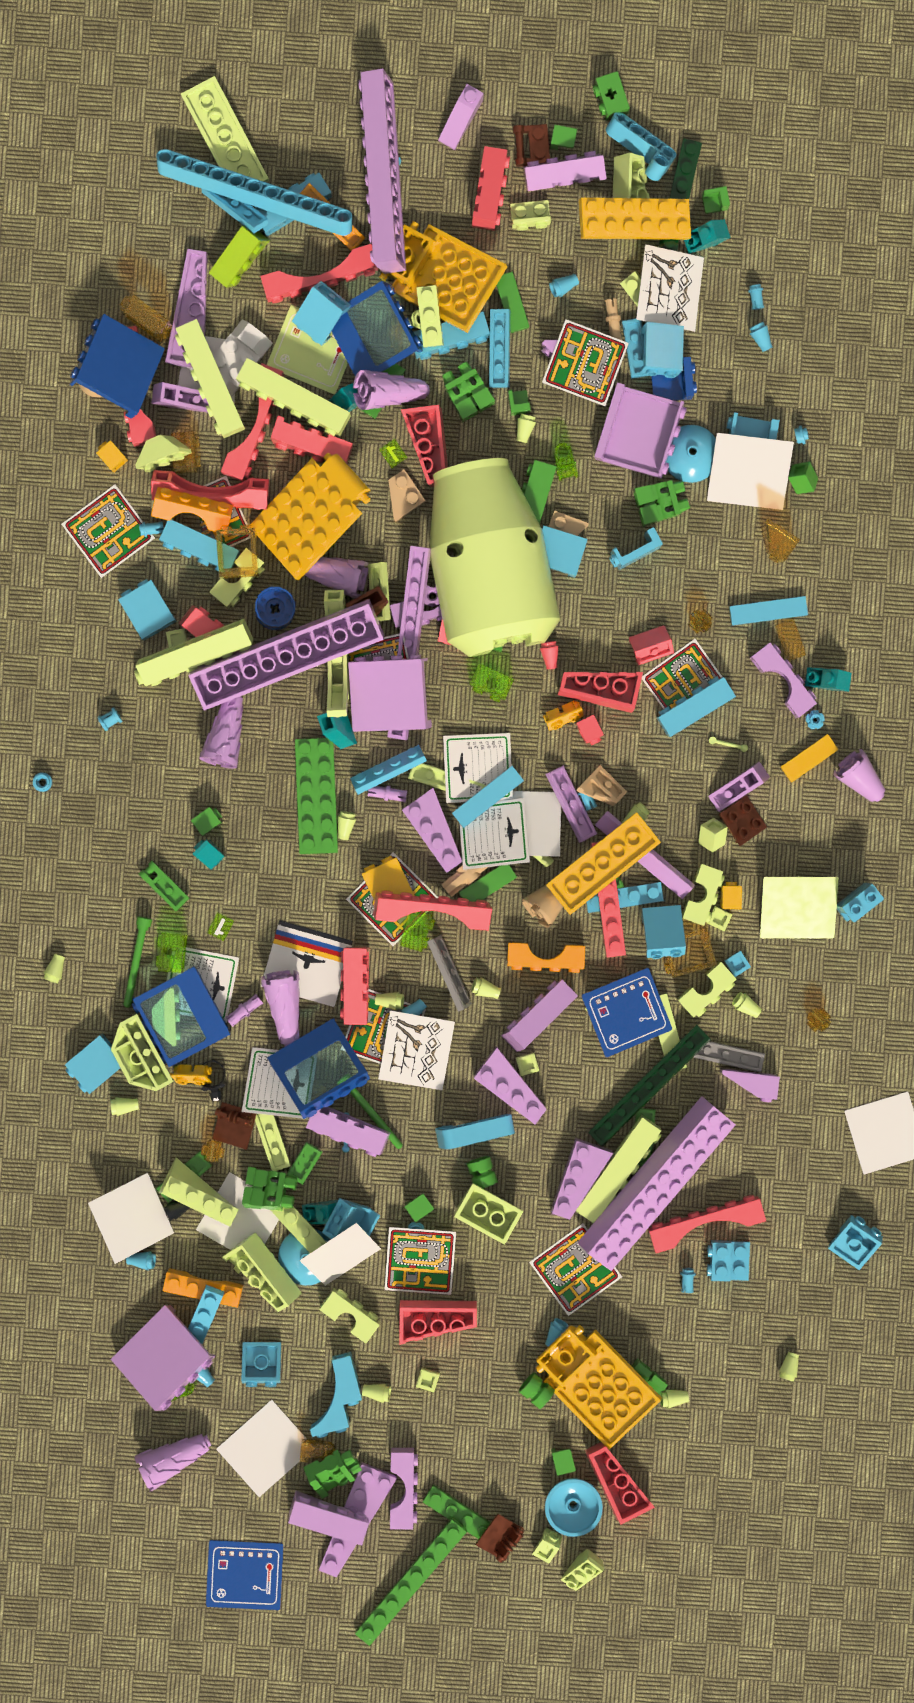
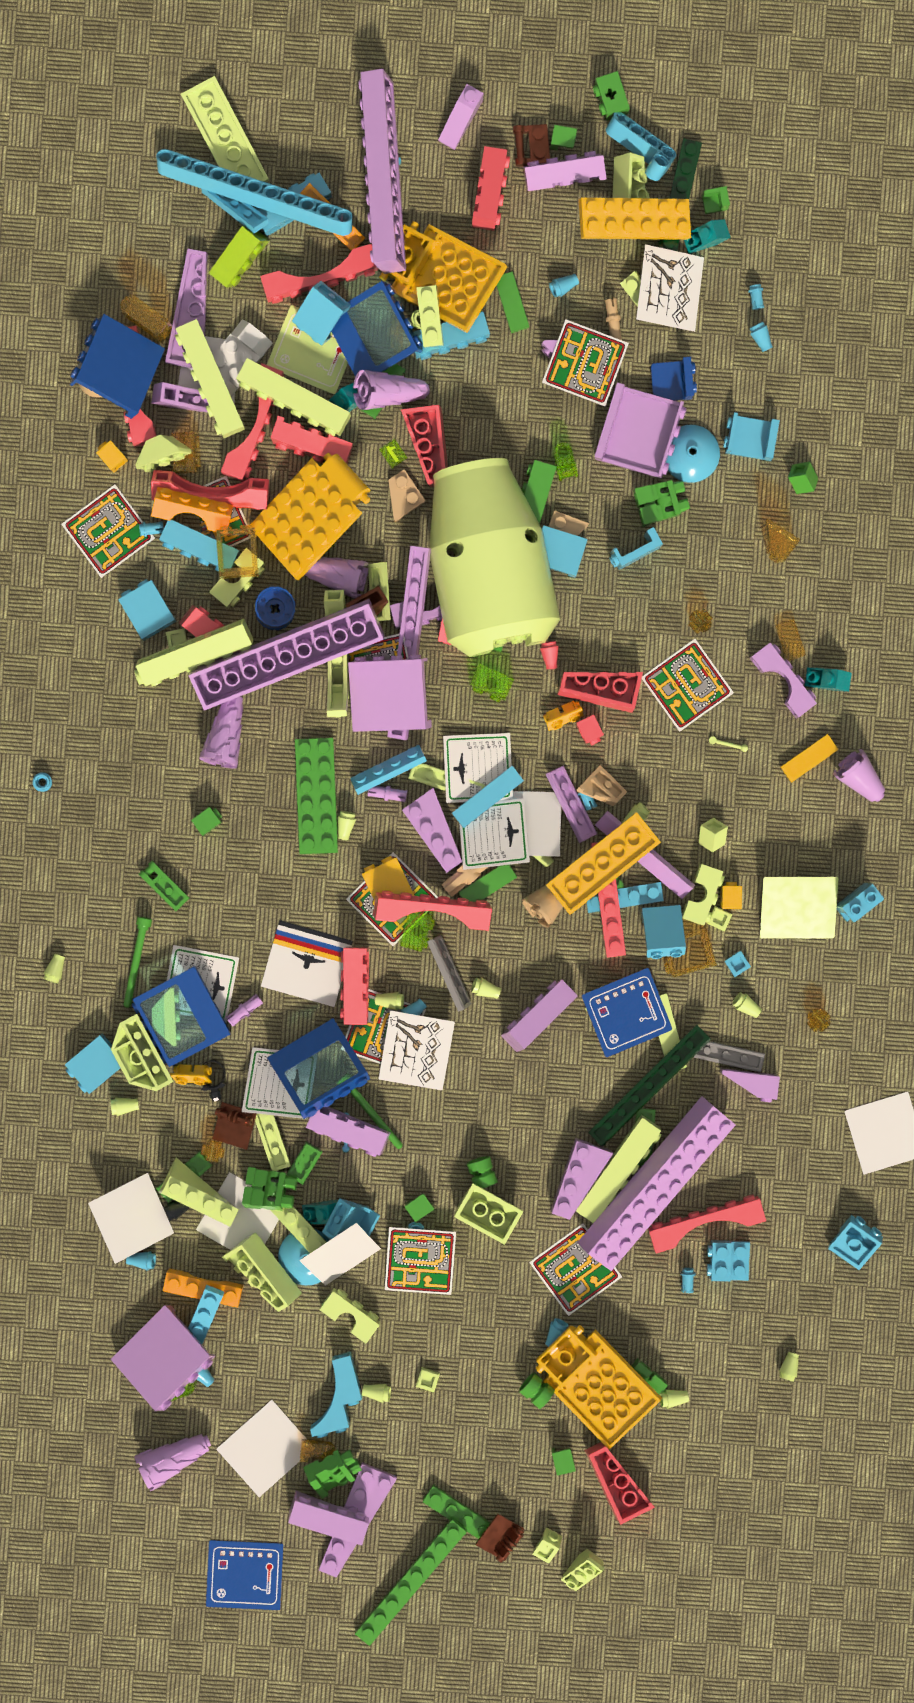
medium azure bush [97,707,123,731] -> none
clear neon green brick [156,932,188,973] -> none
teal slope [193,840,226,870] -> none
clear neon green sticker [207,913,234,941] -> none
medium azure plate [241,1342,281,1387] -> none
lavender cone [261,970,300,1047] -> none
teal slope [317,713,357,749] -> none
lavender arch [390,1448,418,1530] -> none
coral wedge [399,1300,477,1345] -> none
lavender brick [424,586,440,607] -> none
medium azure beam [435,1114,515,1149] -> none
bright green hips [442,362,495,423] -> none
lavender wedge [473,1046,547,1124] -> none
medium azure plate [489,309,511,388] -> none
light orange arch [507,942,585,973] -> none
bright green panel [508,390,530,416] -> none
yellowish green bracket [510,200,551,231] -> none
yellowish green cone [516,414,536,443] -> none
yellowish green tile [516,1052,539,1076] -> none
medium azure dish [545,1478,603,1537] -> none
medium azure tile [622,318,648,379] -> none
coral panel [629,626,674,665] -> none
medium azure panel [641,322,684,378] -> none
medium azure brick [656,676,736,737] -> none
yellowish green arch [677,961,737,1018] -> none
white sticker [707,433,794,510] -> none
lavender slope [708,762,770,812] -> none
copper hinge [719,795,767,846] -> none
medium azure tile [729,596,808,626] -> none
medium azure plate [794,425,809,445] -> none
medium azure plate [806,710,825,729] -> none

